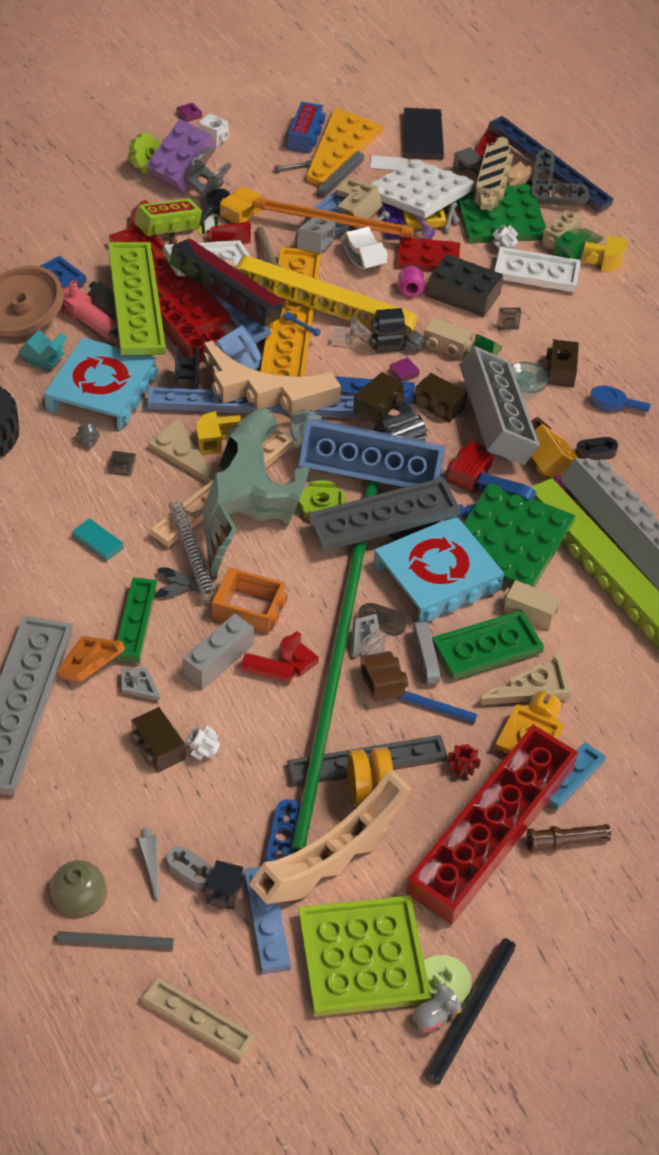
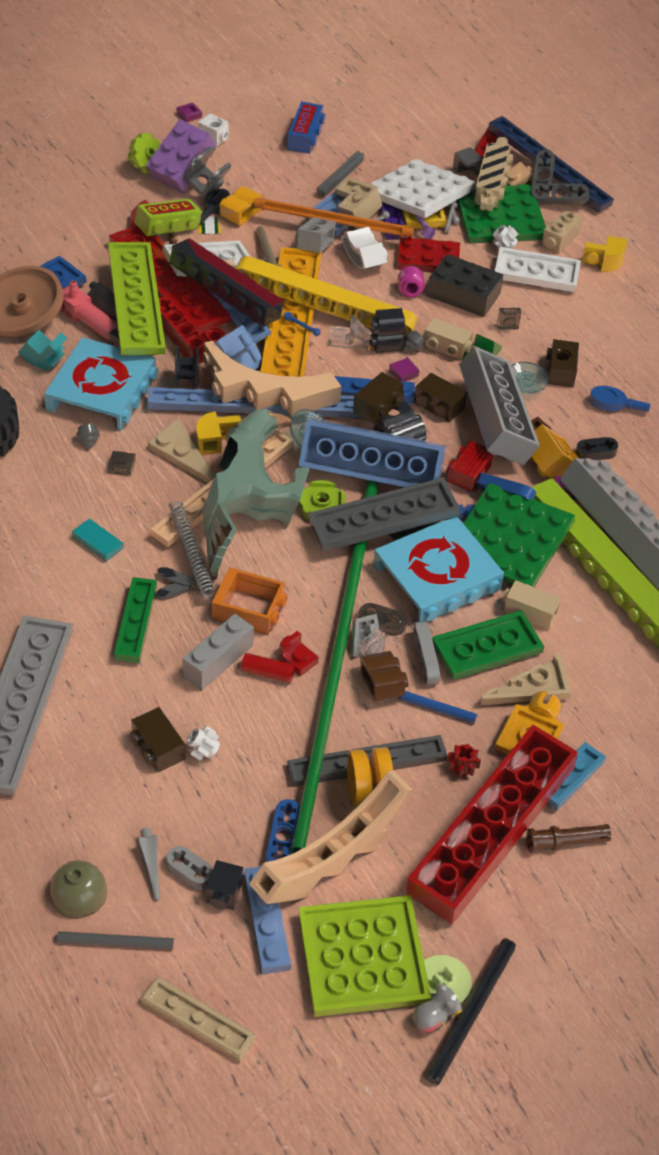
orange wing [56,636,125,682] -> none
light grey piece [121,668,160,701] -> none
red panel [206,221,251,244] -> none
dark grey hinge [274,160,312,173] -> none
light orange wing [306,106,383,187] -> none
white sticker [370,155,408,170] -> none
black tile [403,108,444,160] -> none
green slope [553,228,603,260] -> none

